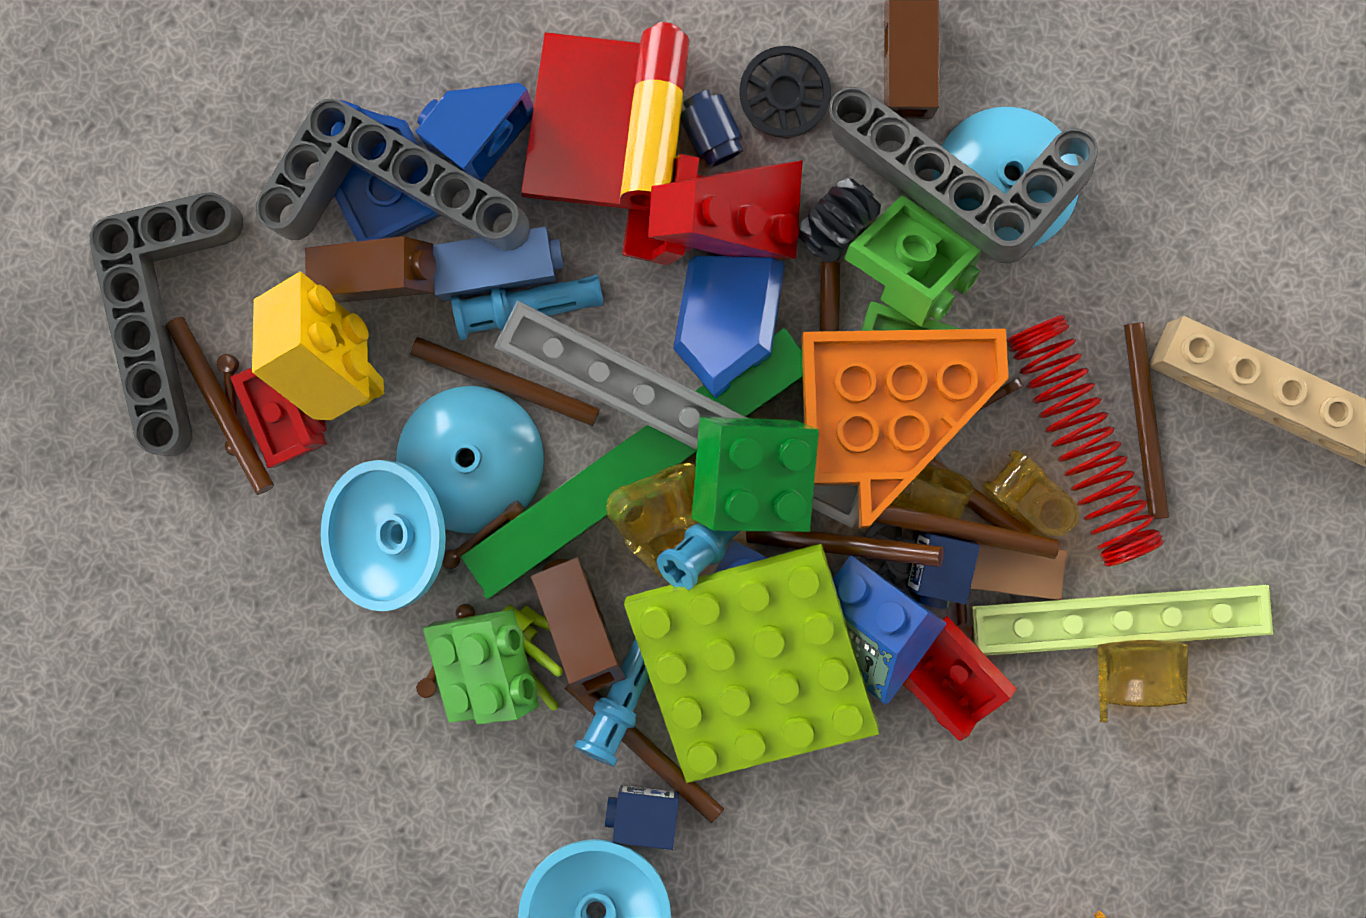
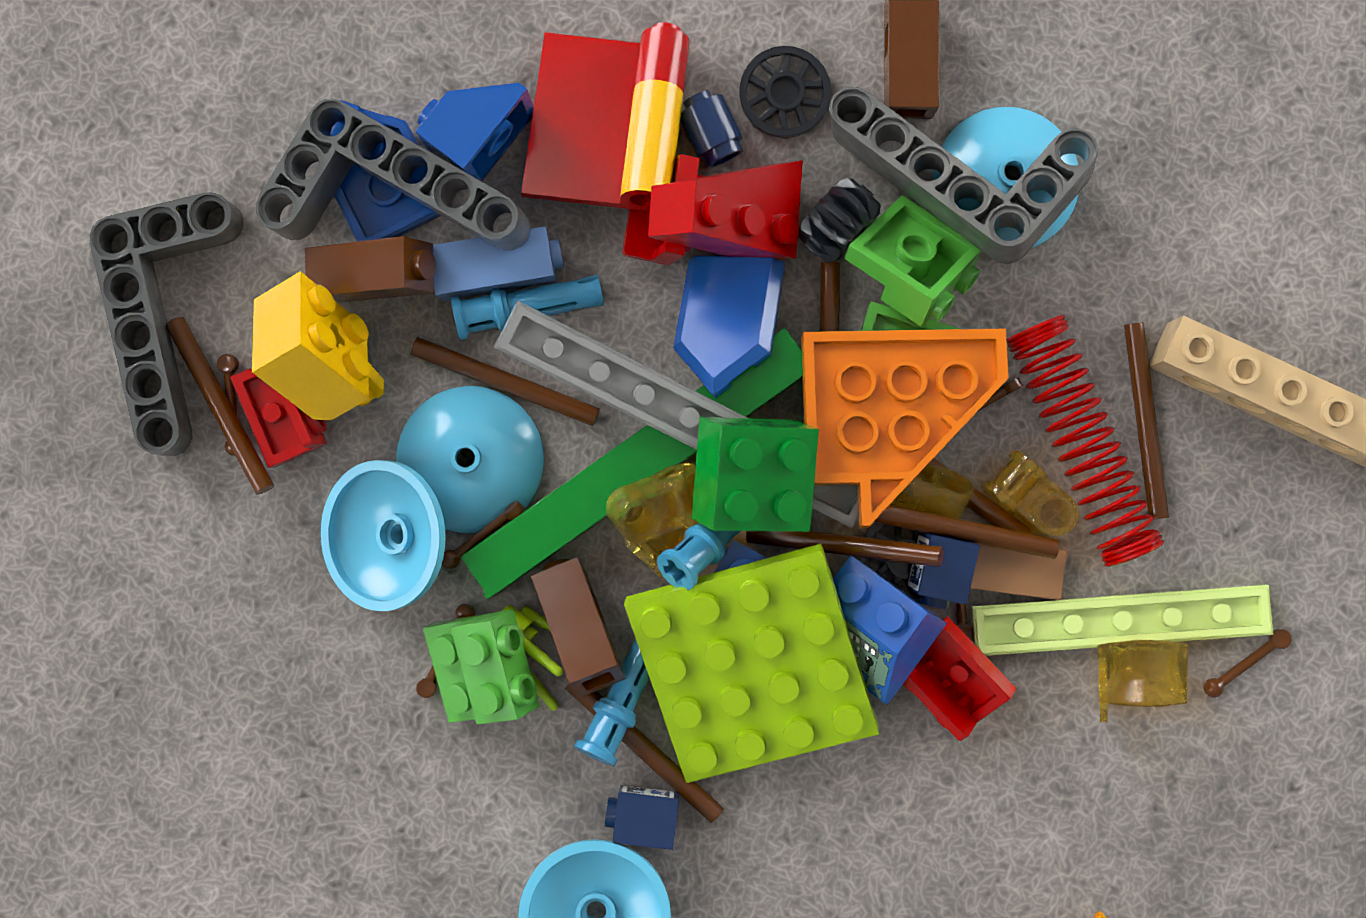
none -> reddish brown hinge [1204,629,1292,698]

